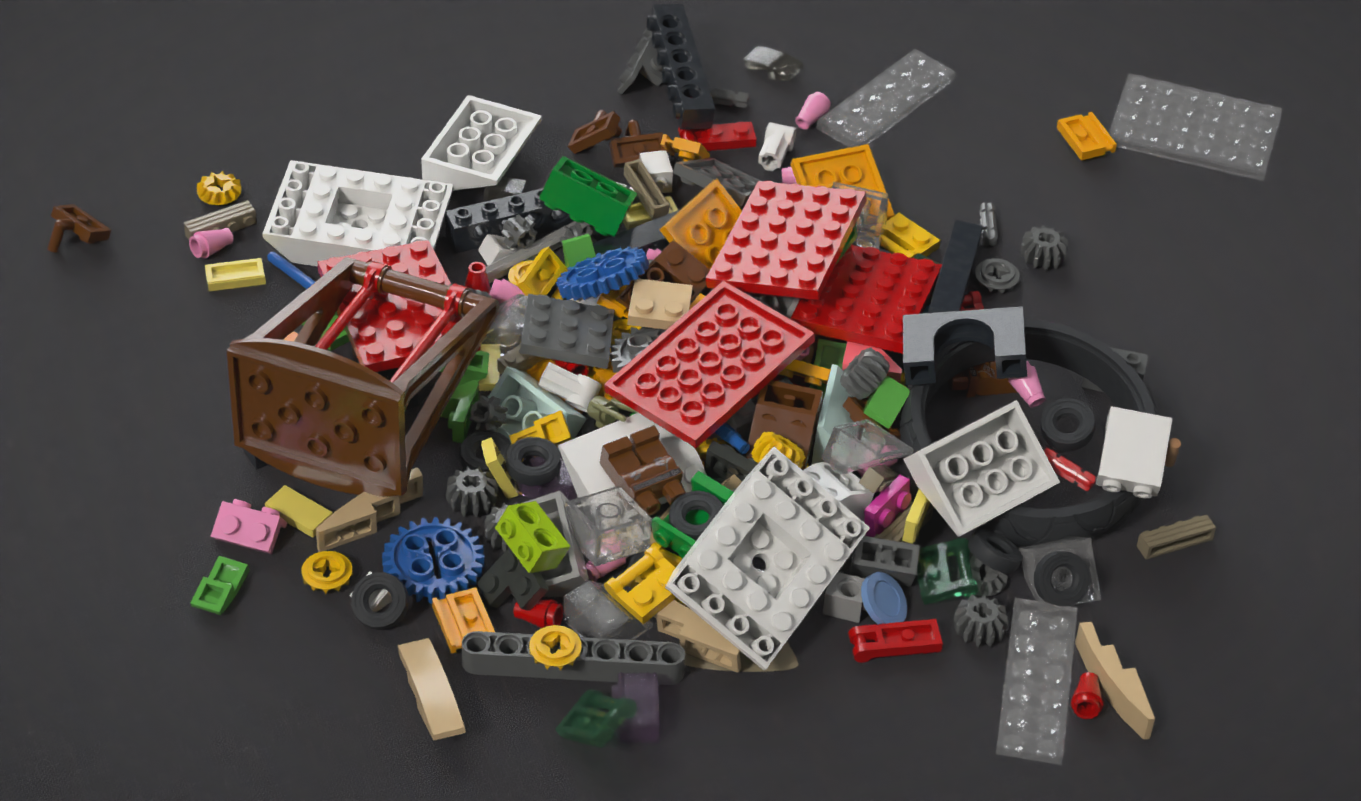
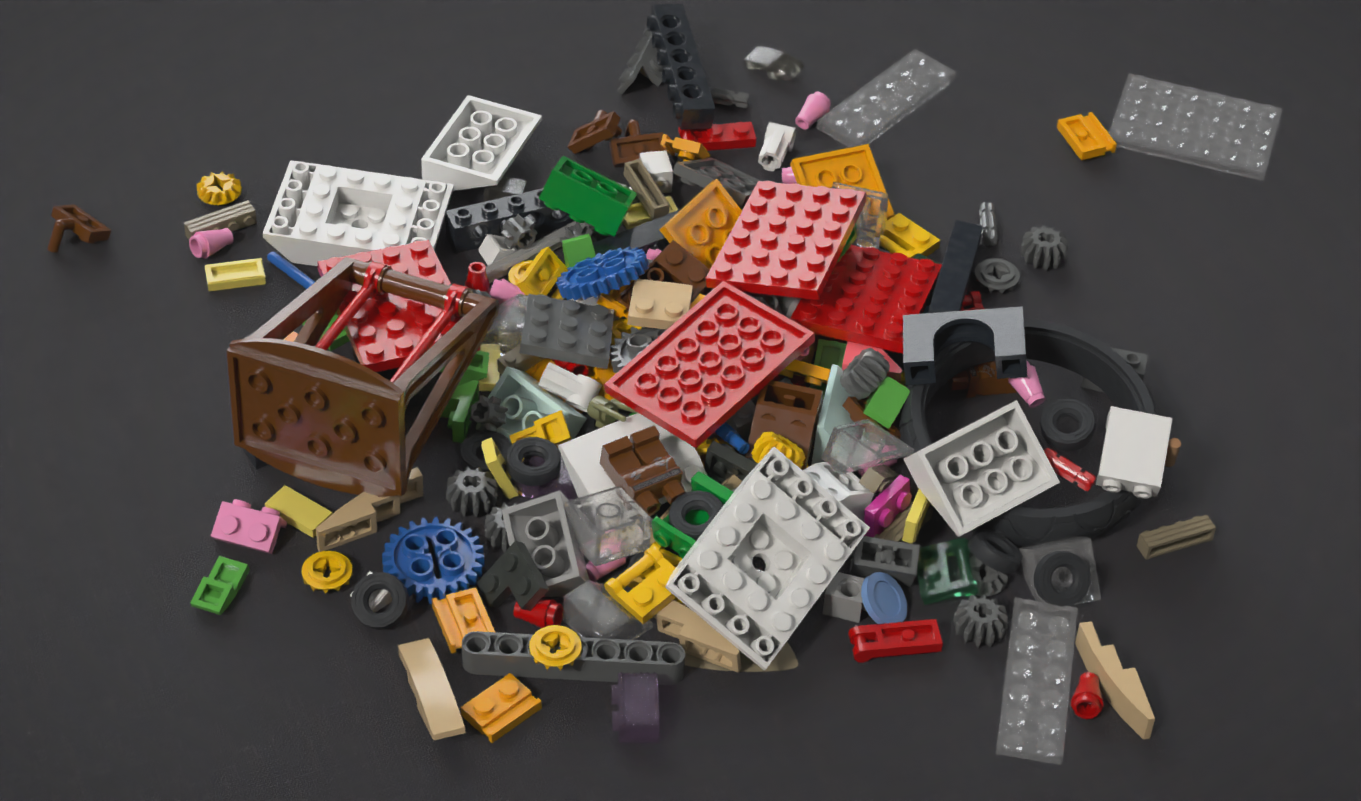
lime brick [495,501,570,573] -> none
clear green plate [555,689,637,748] -> none
none -> light orange plate [461,673,542,743]

